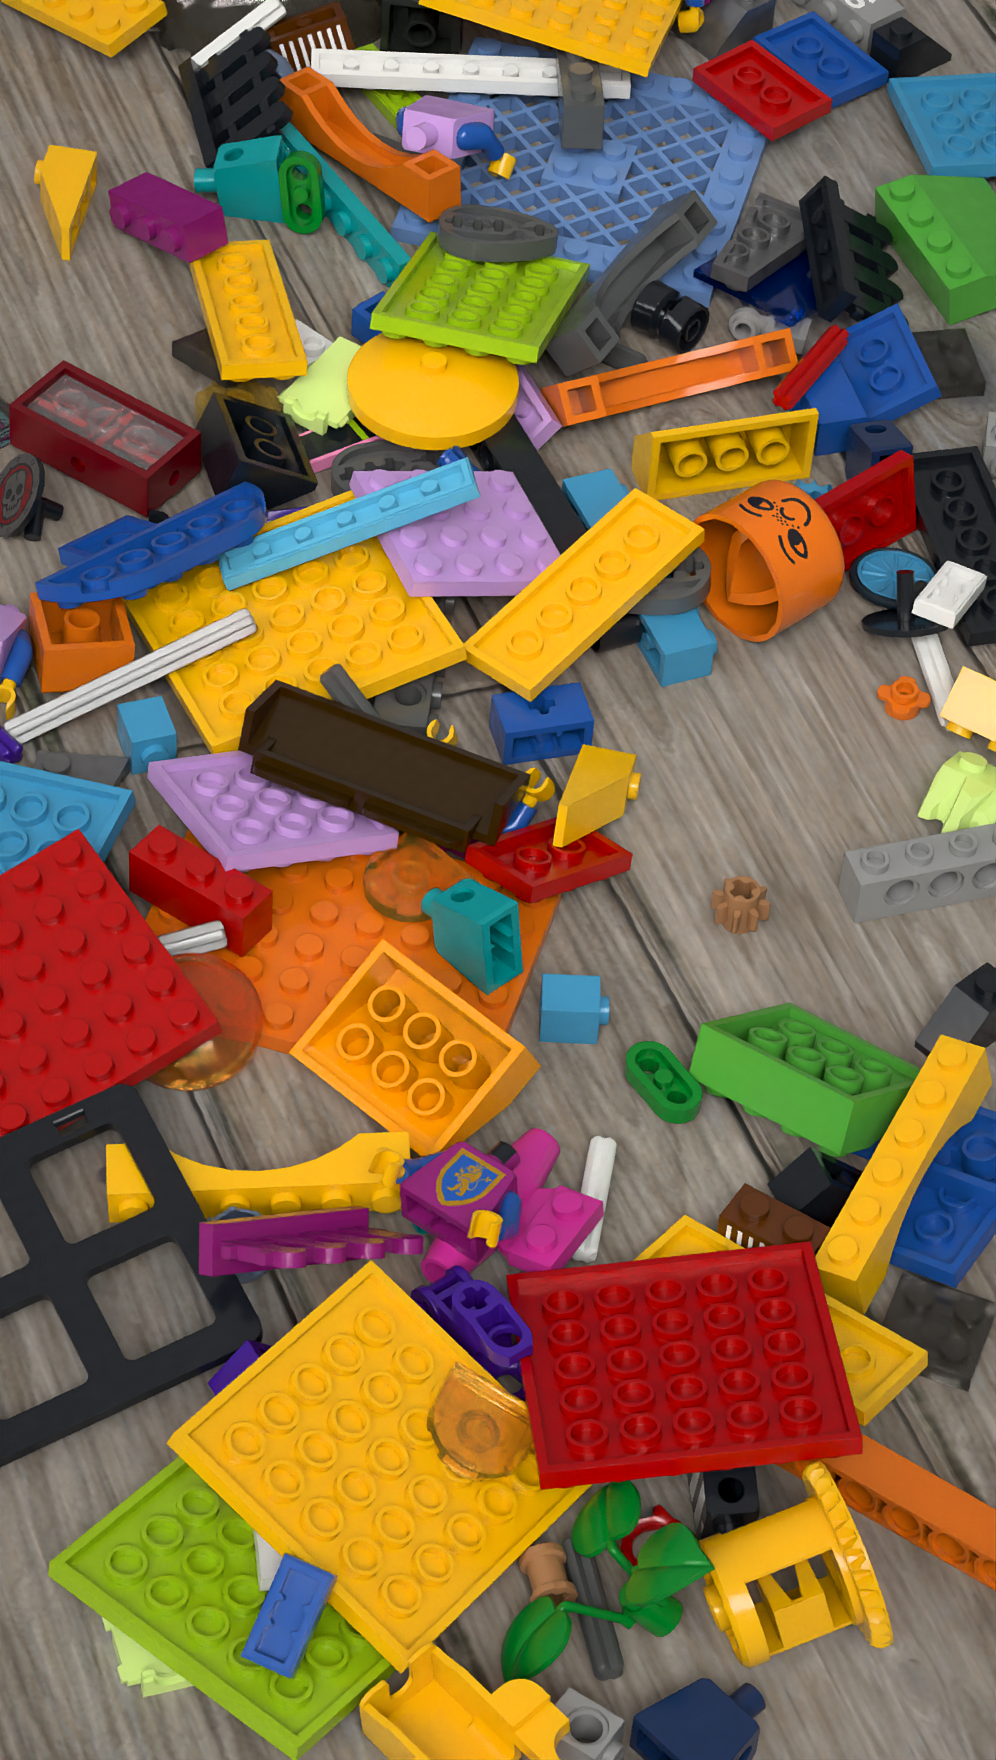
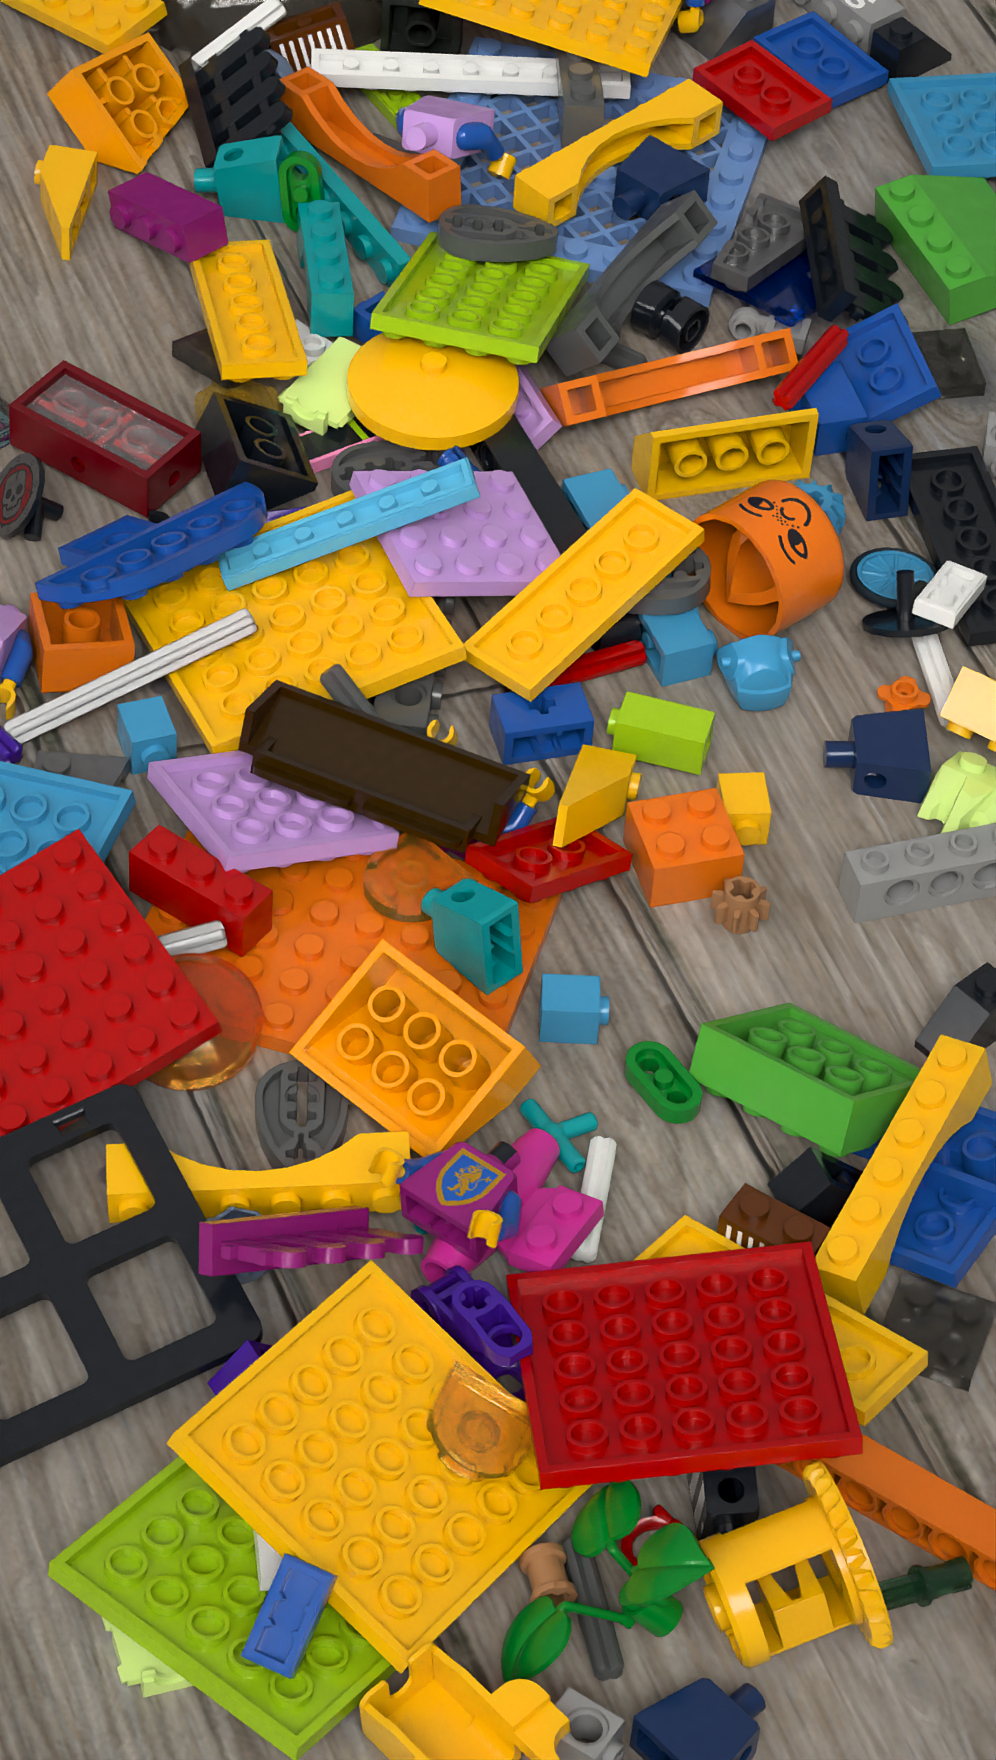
red plate [814,450,917,572] -> none
none -> light orange wedge [47,32,189,174]
none -> dark grey piece [255,1060,349,1169]
none -> teal arch [297,200,354,337]
none -> yellow arch [513,79,723,227]
none -> teal piece [519,1099,598,1173]
none -> red axle [548,640,647,687]
none -> lime brick [607,691,715,775]
none -> dark blue torso [612,135,710,220]
none -> orange brick [623,788,745,908]
none -> dark azure helmet [716,635,801,711]
none -> yellow brick [716,772,772,846]
none -> dark blue torso [823,709,932,803]
none -> clear green axle [878,1556,973,1611]

